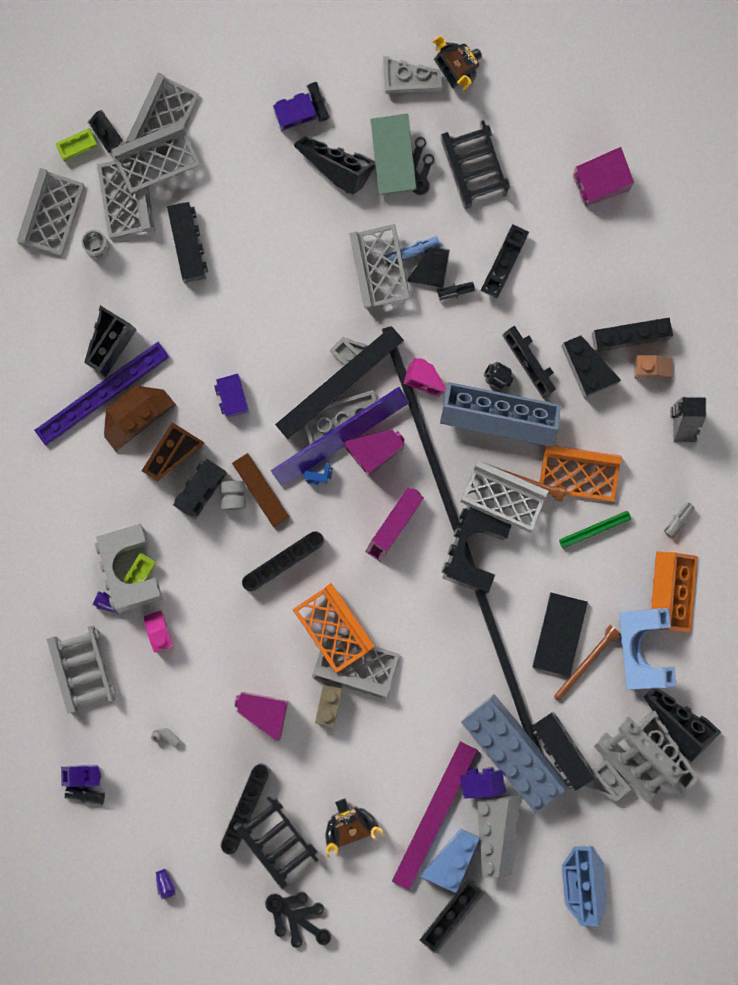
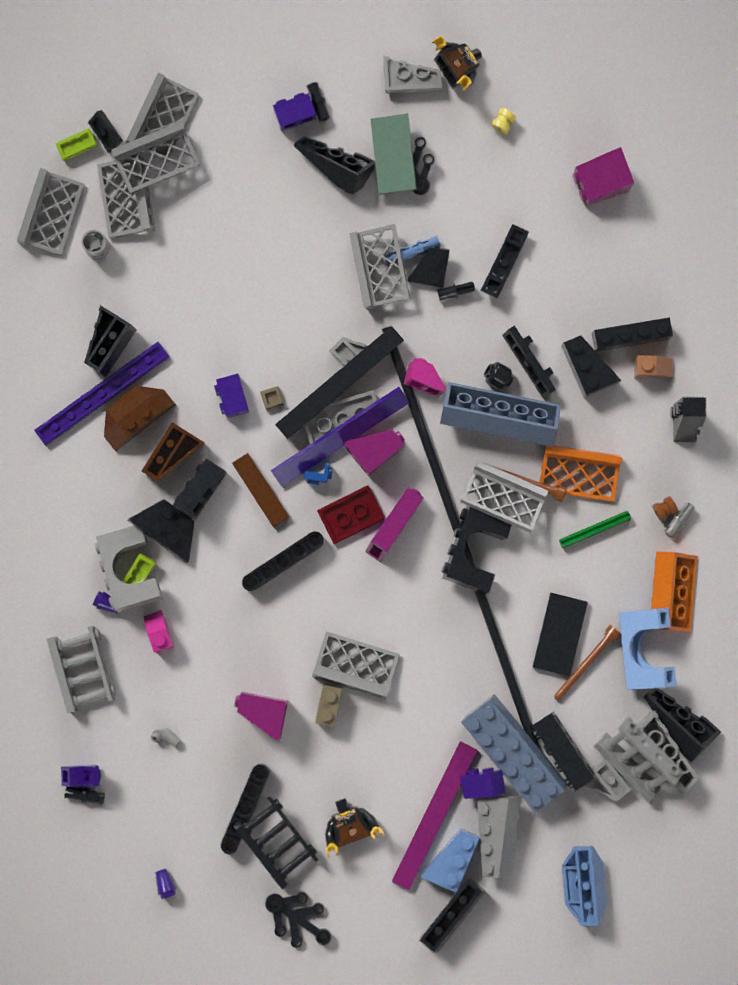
black brick [167,202,209,283] -> none
light grey wheel [220,481,246,510] -> none
orange fence [293,583,375,674] -> none
black fence [440,120,510,209] -> none
none -> black wing [127,499,195,563]
none -> dark tan tile [260,386,284,410]
none -> dark red tile [317,485,385,545]
none -> light yellow wheel [491,108,517,135]
none -> dark orange wheel [652,496,679,522]

